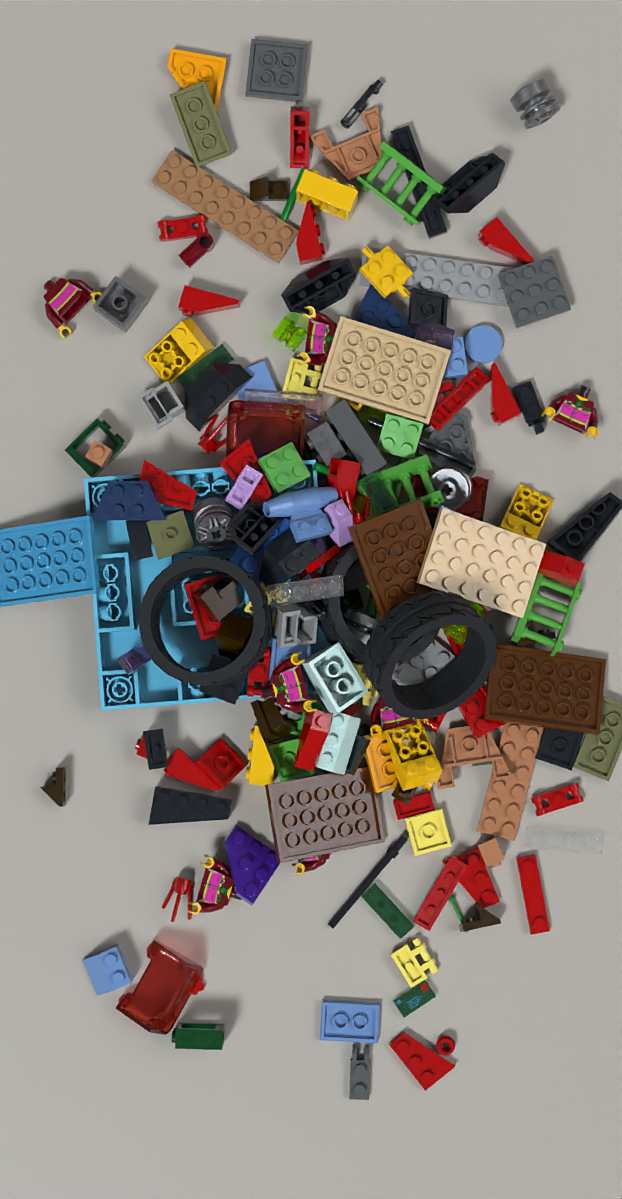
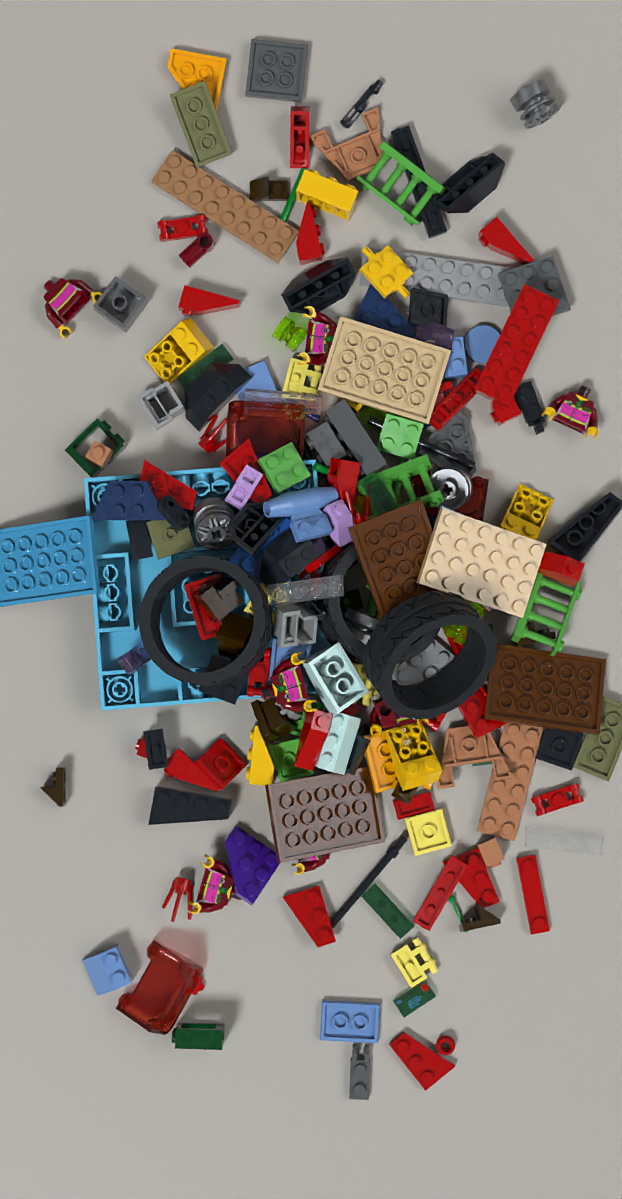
none -> black plate [157,495,190,531]
none -> red wing [283,886,336,948]
none -> dark red leg [372,698,398,728]
none -> red brick [473,284,559,408]

